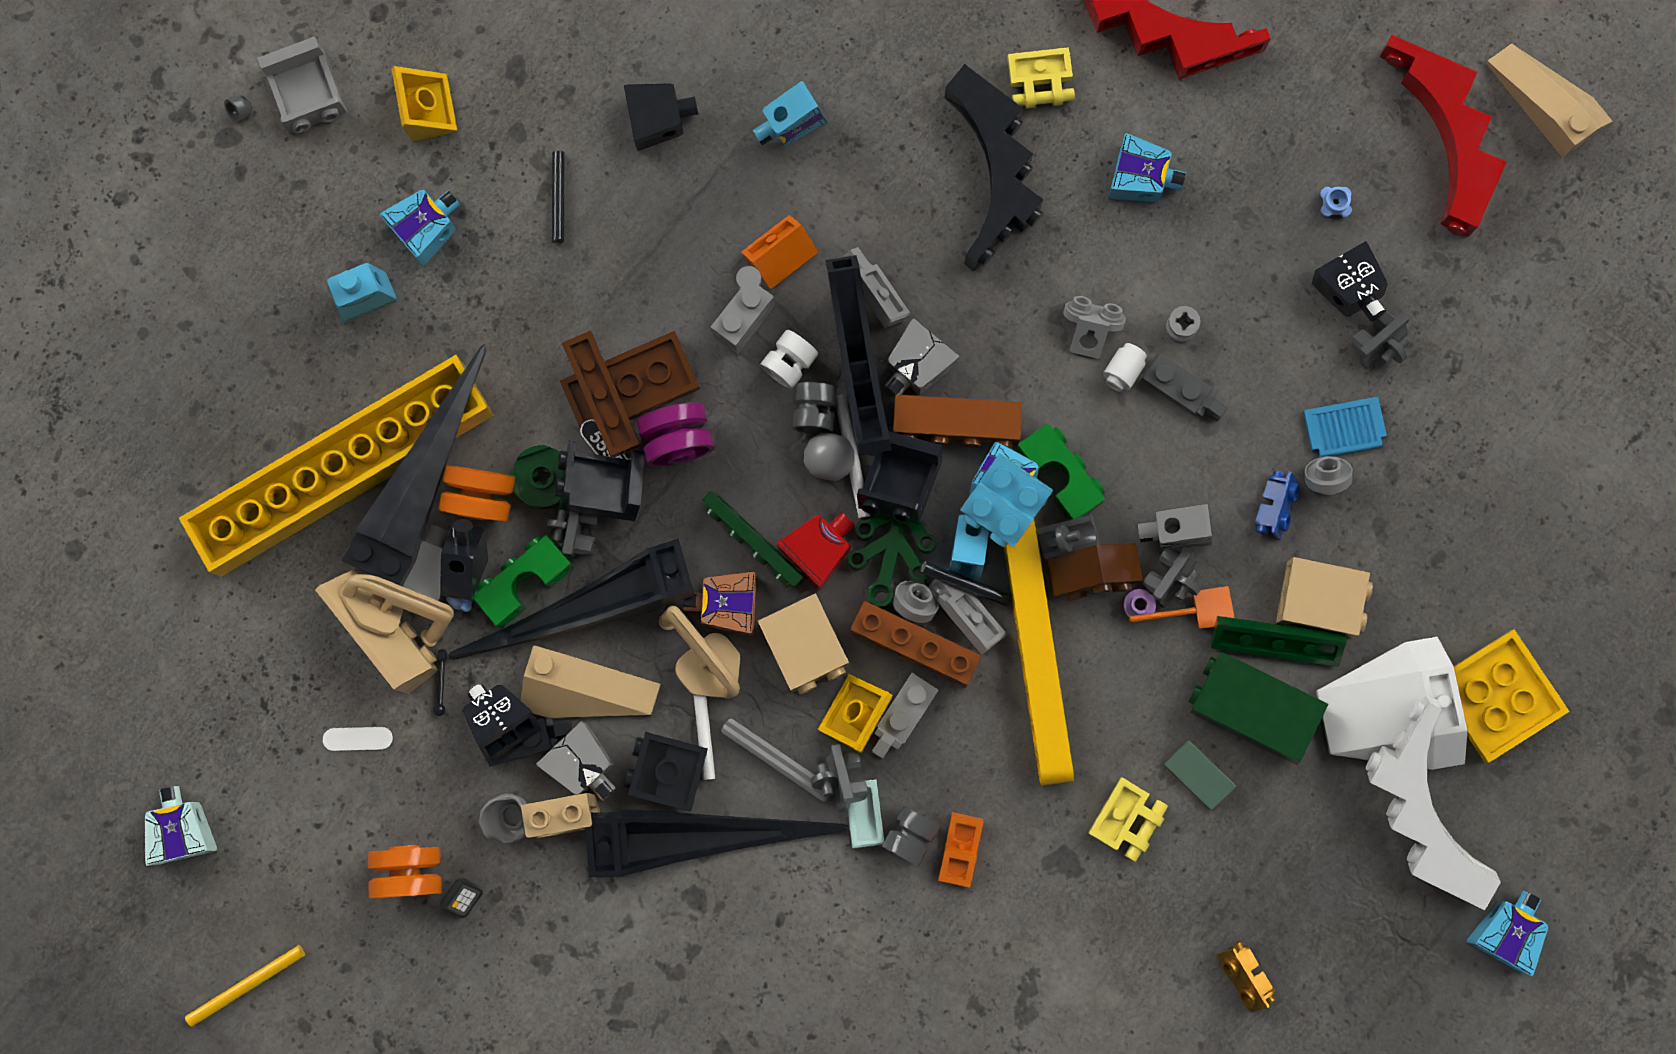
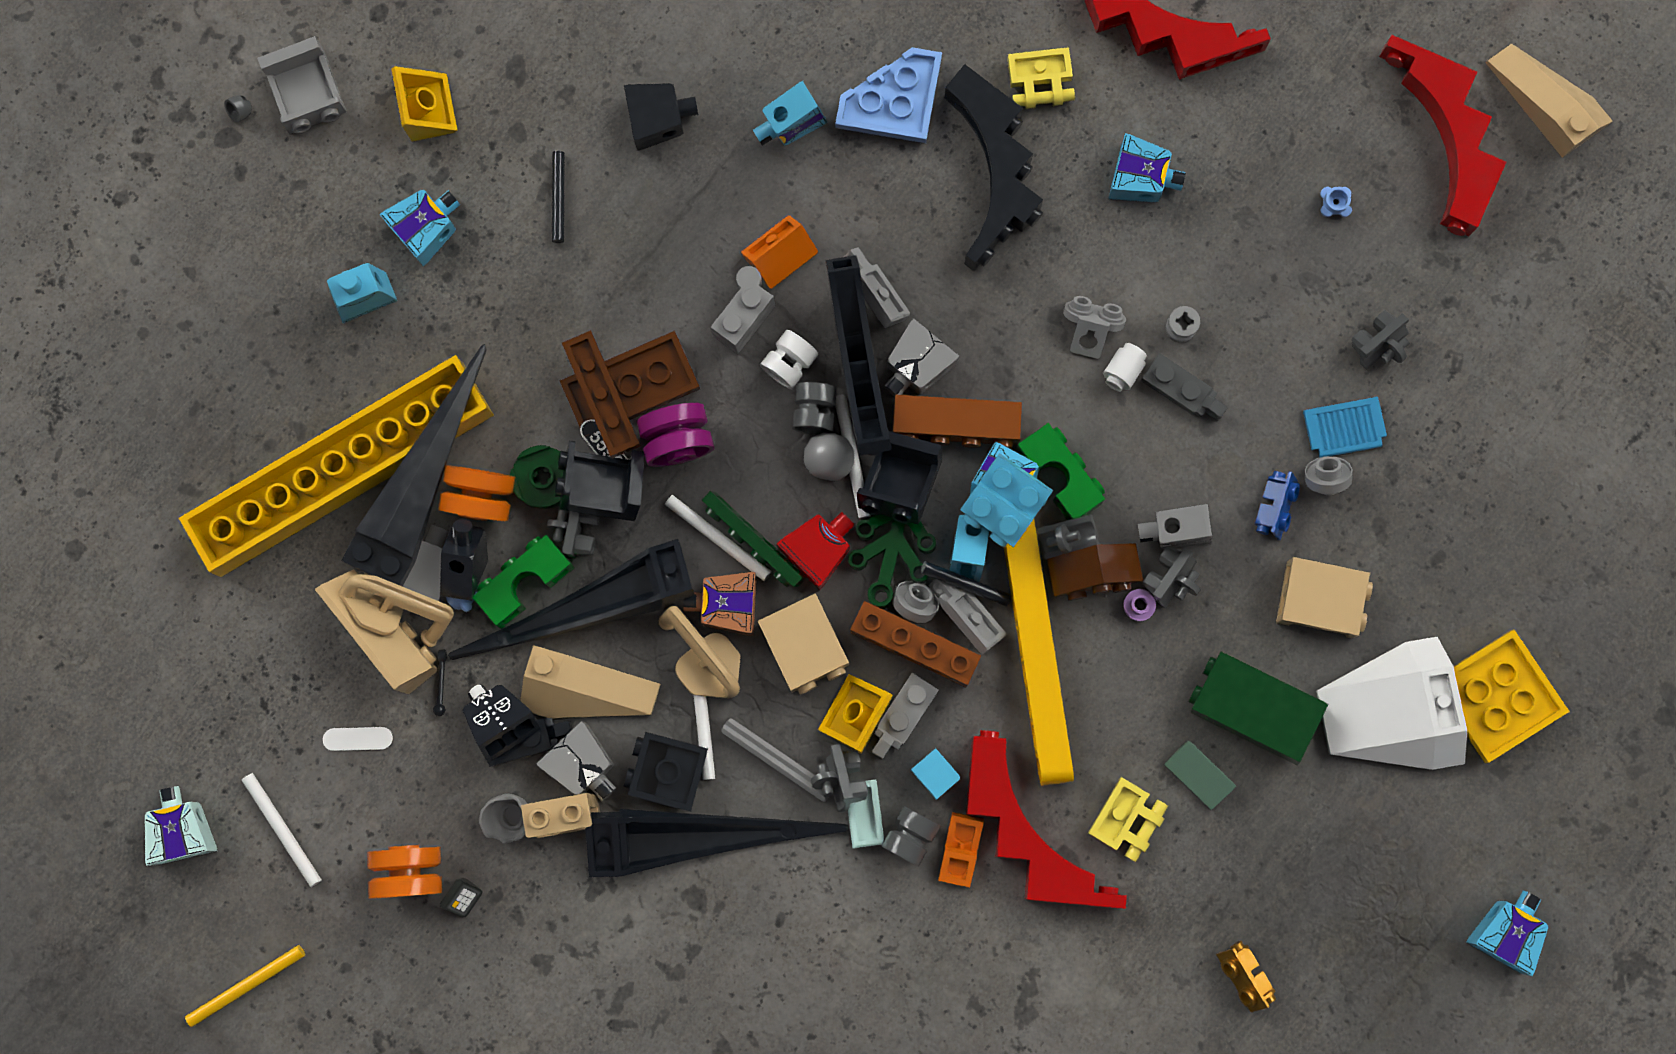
orange piece [1129,586,1235,629] -> none
dark green plate [1211,616,1347,667] -> none
black torso [1312,241,1388,322] -> none
white arch [1366,695,1501,910] -> none
none -> white bar [242,773,322,887]
none -> white bar [665,495,772,581]
none -> light blue plate [835,47,942,143]
none -> medium azure panel [910,748,960,800]
none -> red arch [966,730,1127,909]

